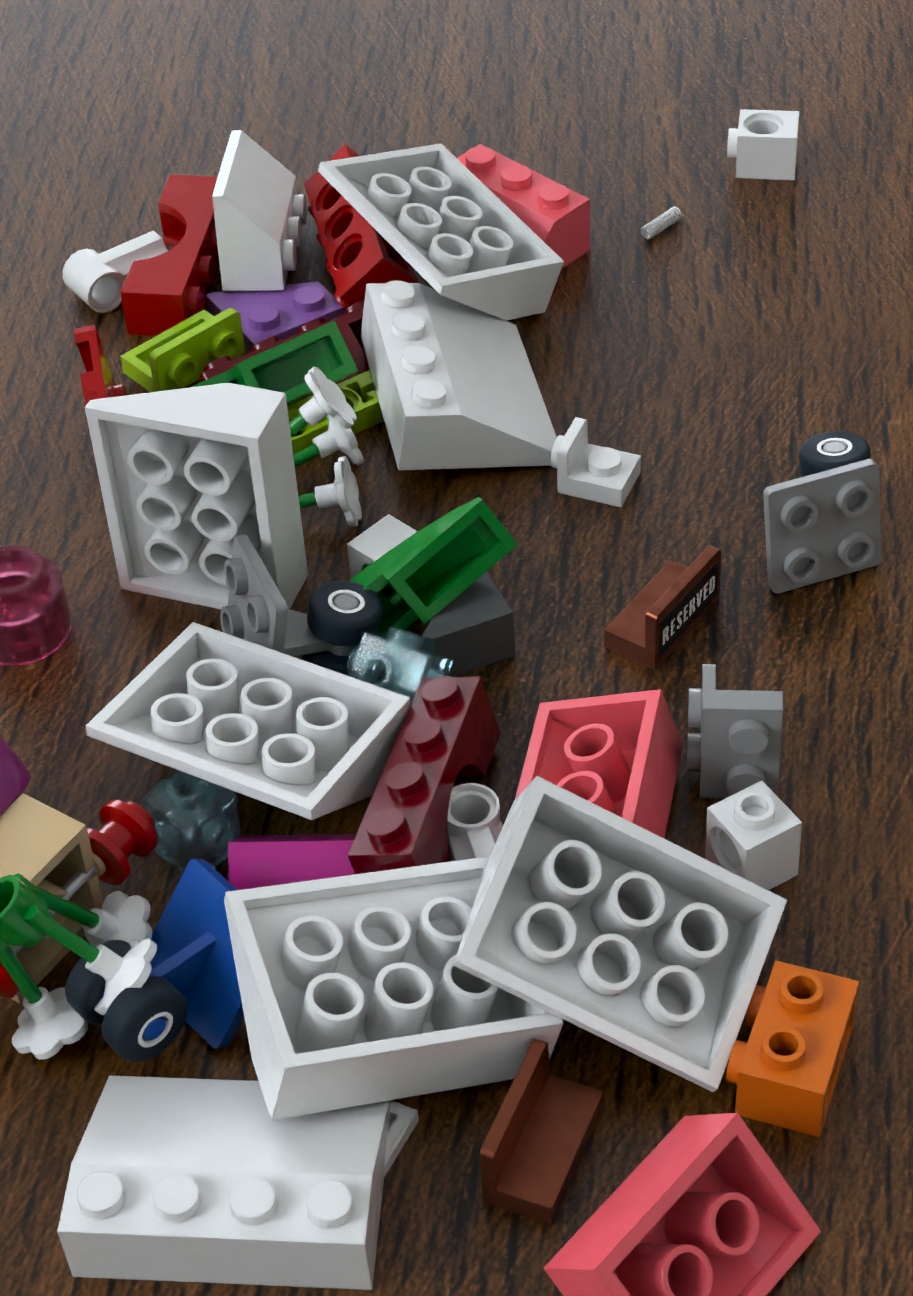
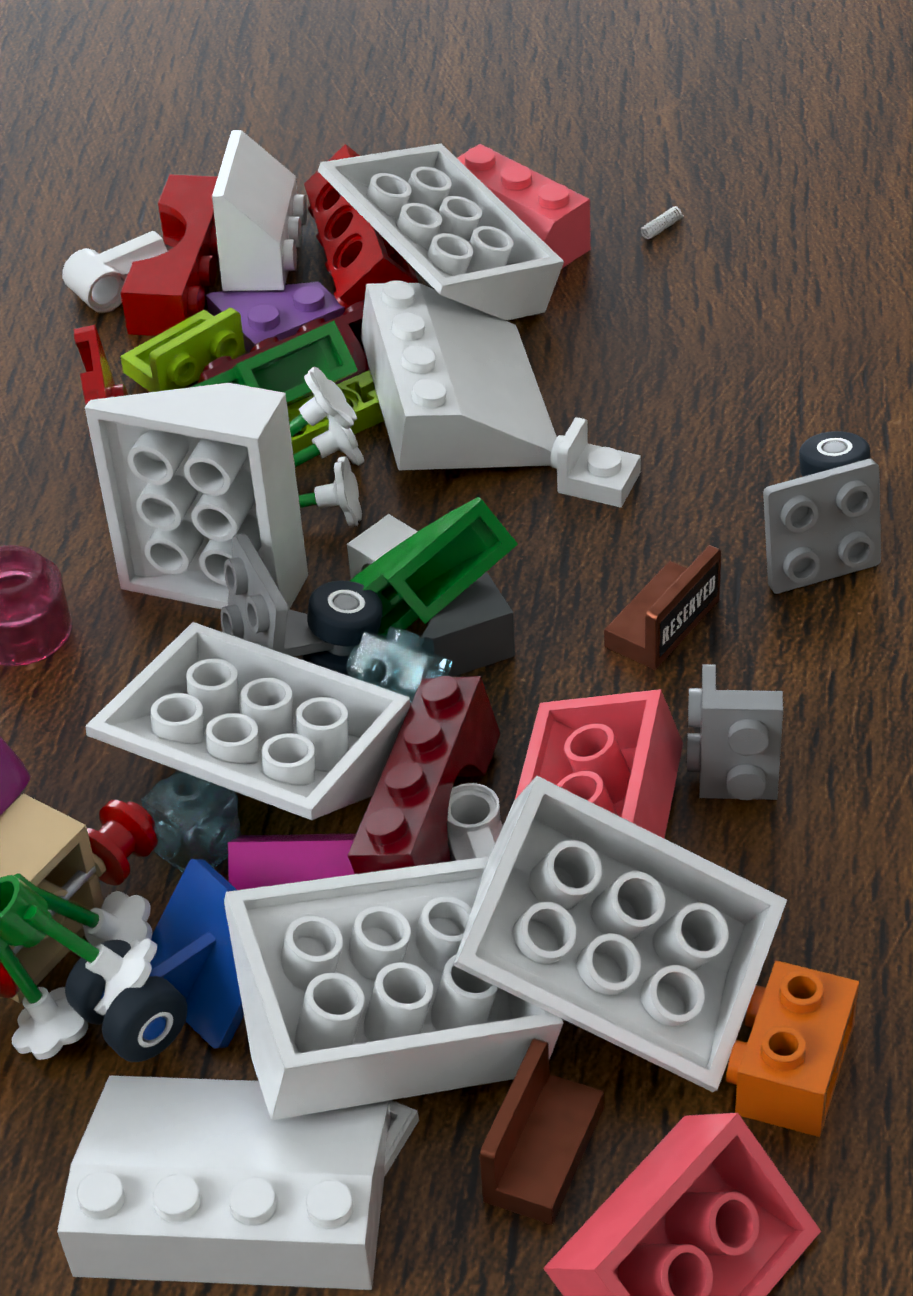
white brick [705,780,802,890] -> none
white brick [727,109,799,180] -> none

